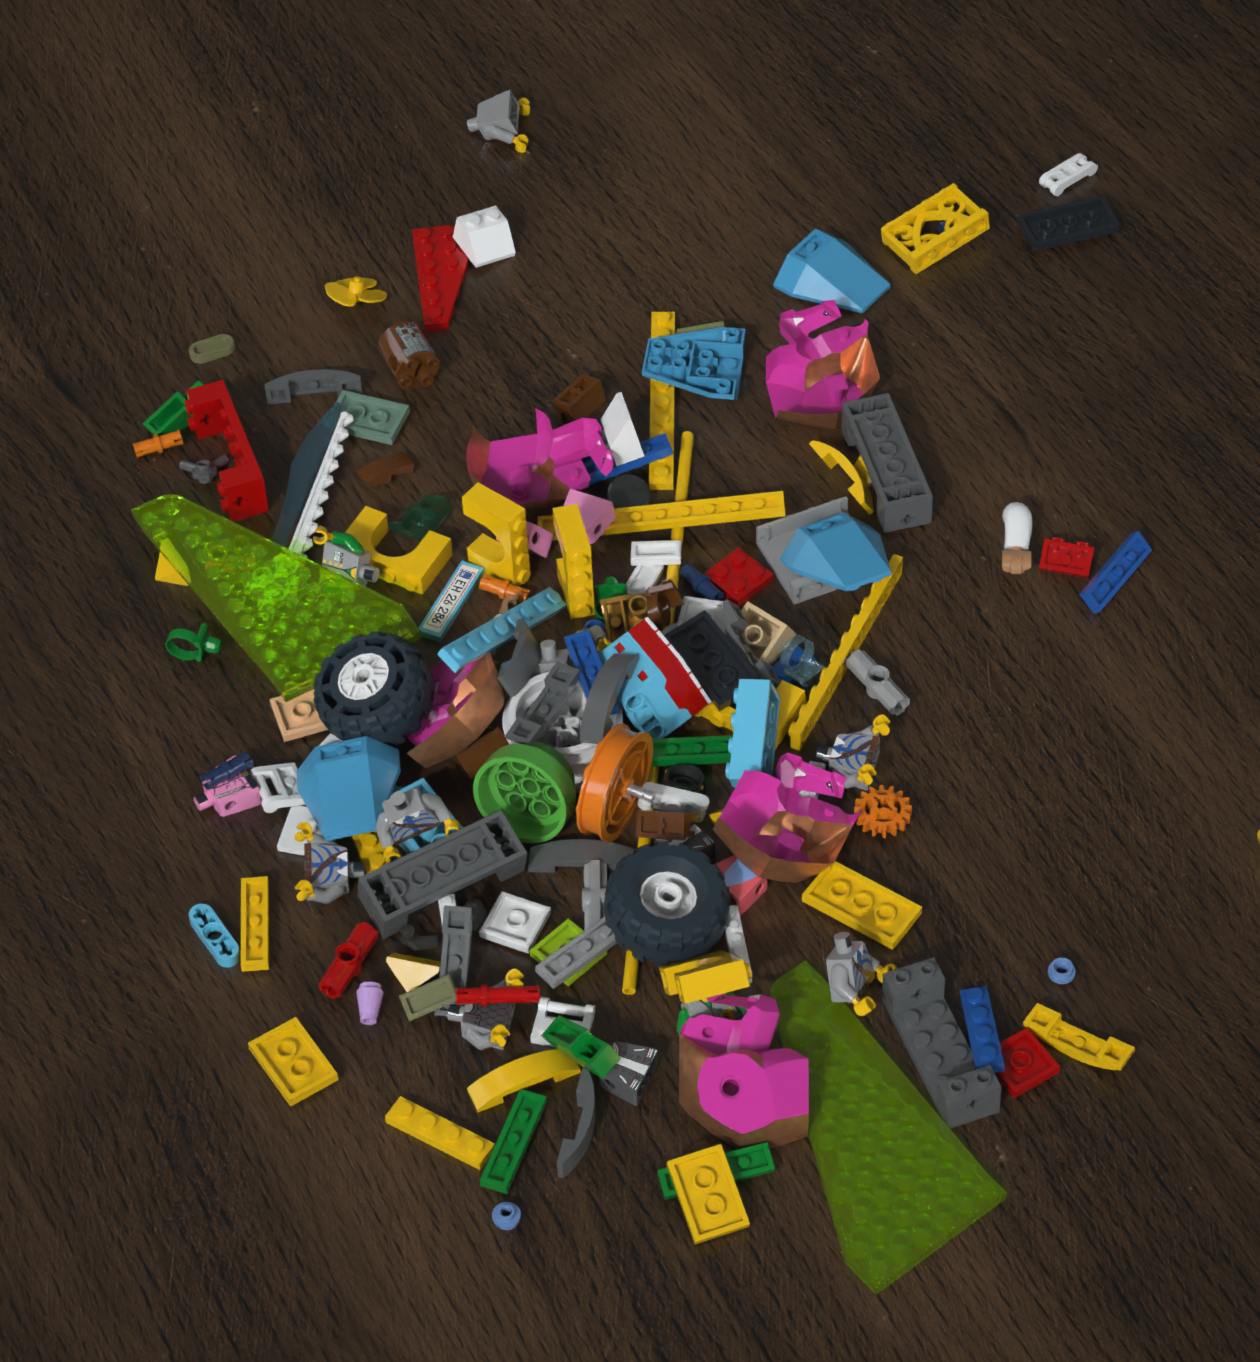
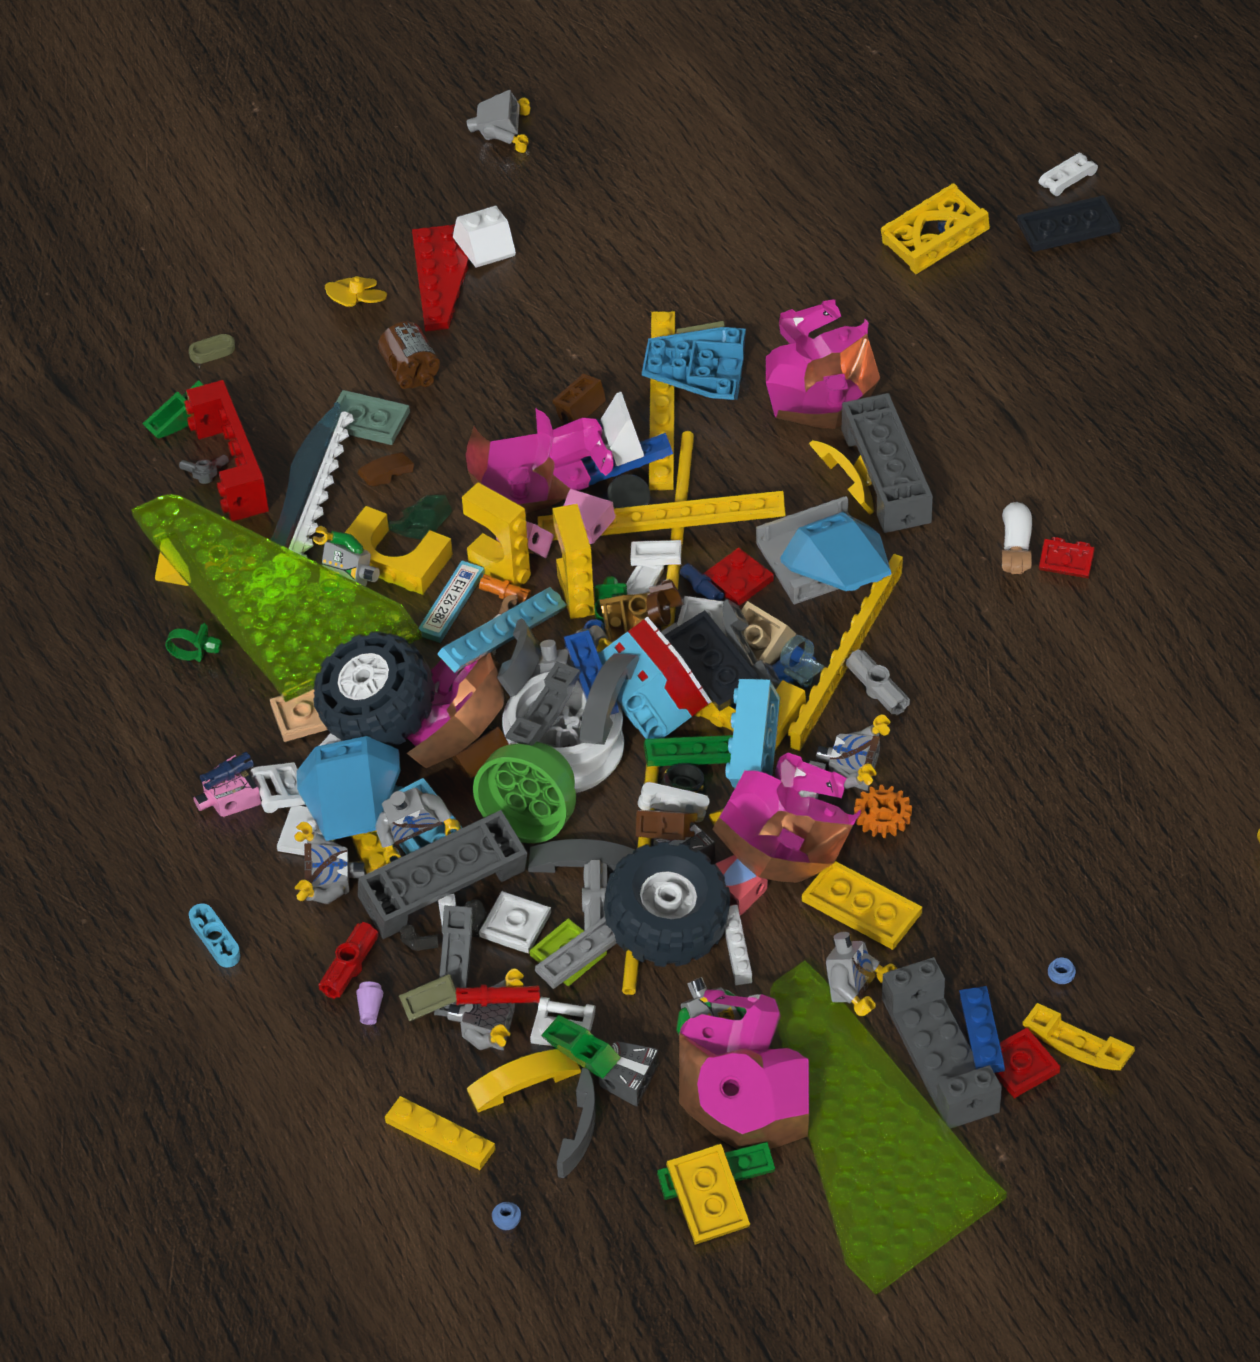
orange pin [133,429,183,458] -> none
yellow plate [241,876,269,972] -> none
yellow plate [248,1017,339,1107] -> none
dark grey slope [265,369,362,404] -> none
yellow slope [386,952,441,992] -> none
green plate [480,1089,547,1194] -> none
orange wheel [576,723,656,843] -> none
yellow arch [659,950,752,1004] -> none
dark azure wedge [774,229,890,313] -> none
blue plate [1079,531,1152,614] -> none

